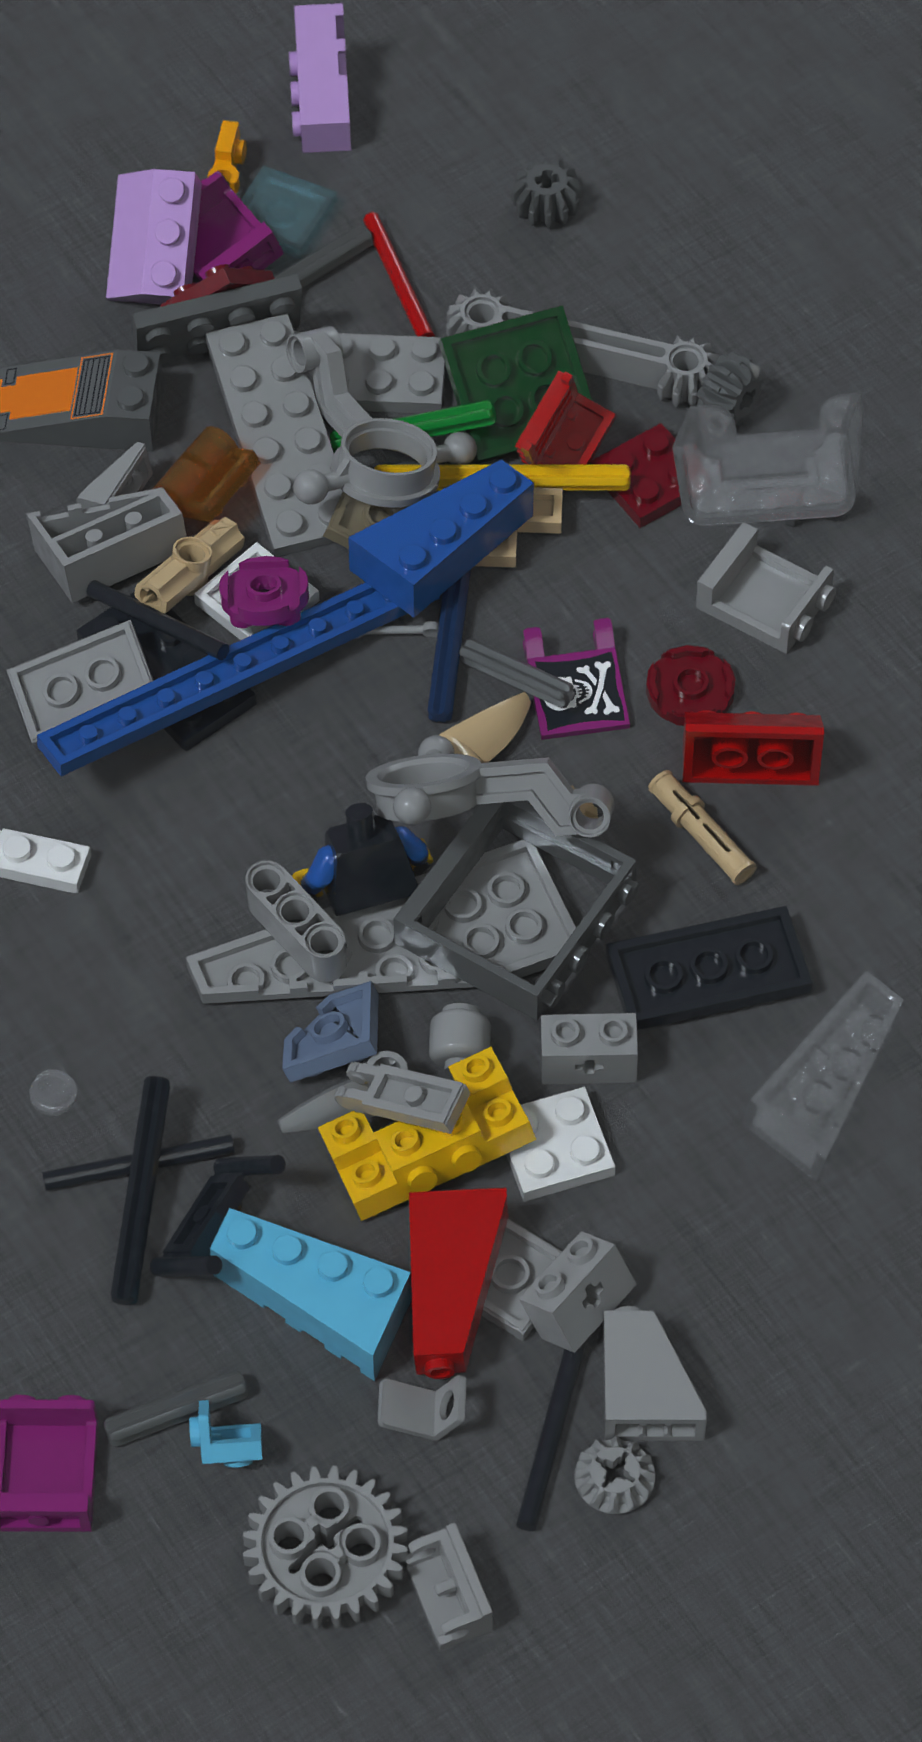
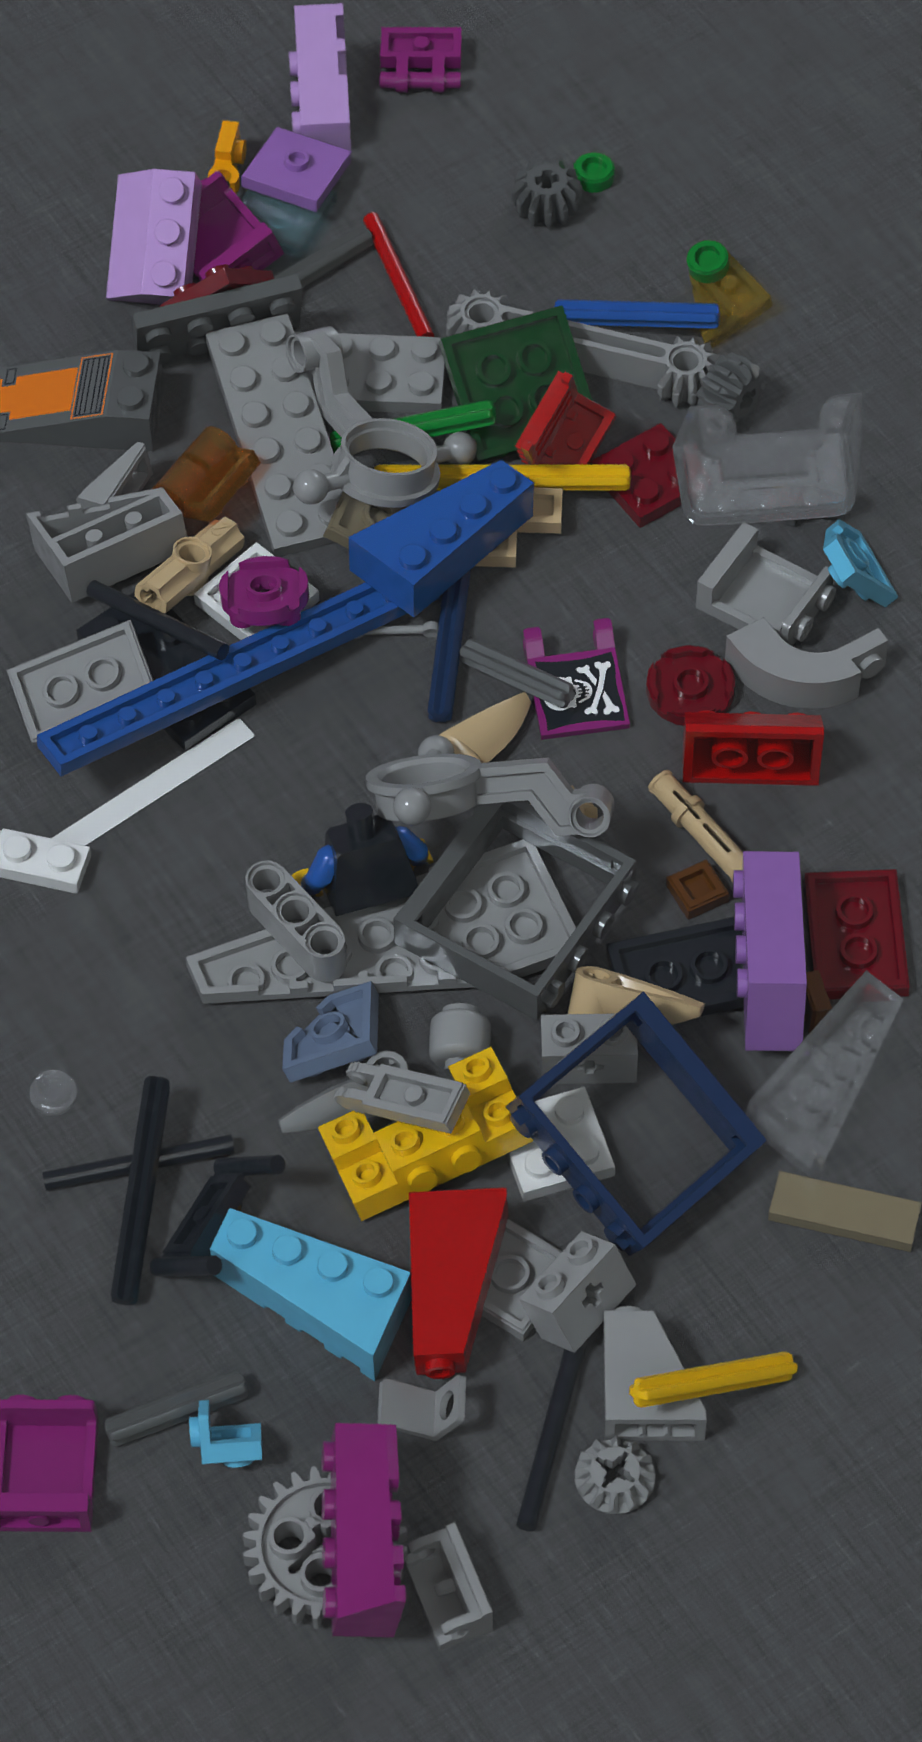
none -> white sticker [52,718,255,846]
none -> medium lavender plate [241,127,351,212]
none -> magenta wedge [321,1423,406,1637]
none -> magenta plate [380,27,462,93]
none -> dark blue window [505,991,767,1256]
none -> blue axle [554,299,720,329]
none -> tan piece [568,966,705,1025]
none -> green tile [574,152,615,193]
none -> yellow axle [629,1351,798,1408]
none -> reddish brown tile [666,859,729,920]
none -> green tile [686,240,730,283]
none -> clear yellow wing [688,252,773,348]
none -> light grey arch [725,617,889,709]
none -> medium lavender wedge [733,851,807,1051]
none -> dark tan tile [768,1171,922,1252]
none -> dark red tile [804,869,910,999]
none -> reddish brown tile [804,970,832,1037]
none -> medium azure plate [823,519,898,607]

